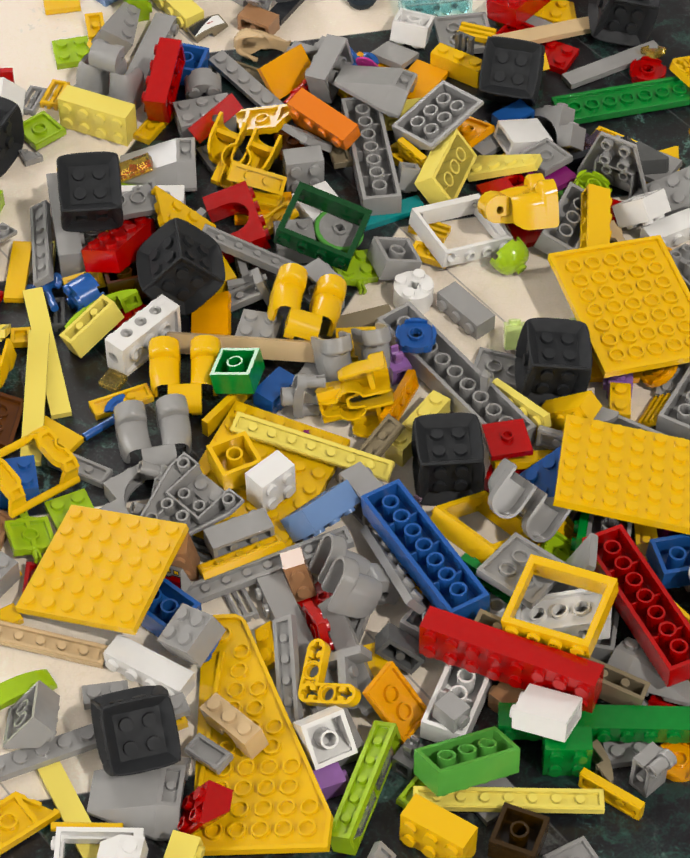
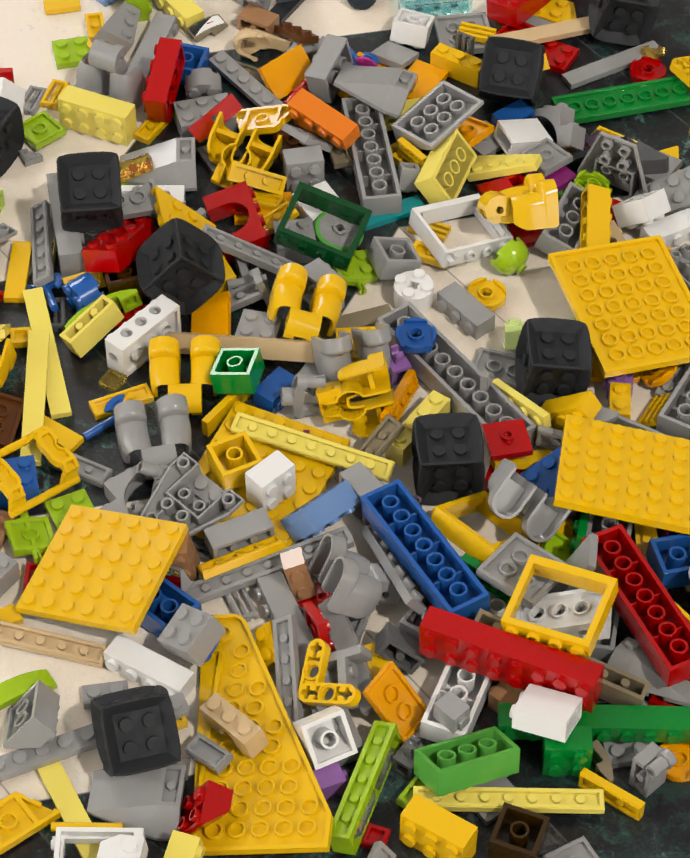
none -> reddish brown plate [274,22,319,44]
none -> red tile [361,823,391,850]
none -> yellow plate [467,277,506,311]

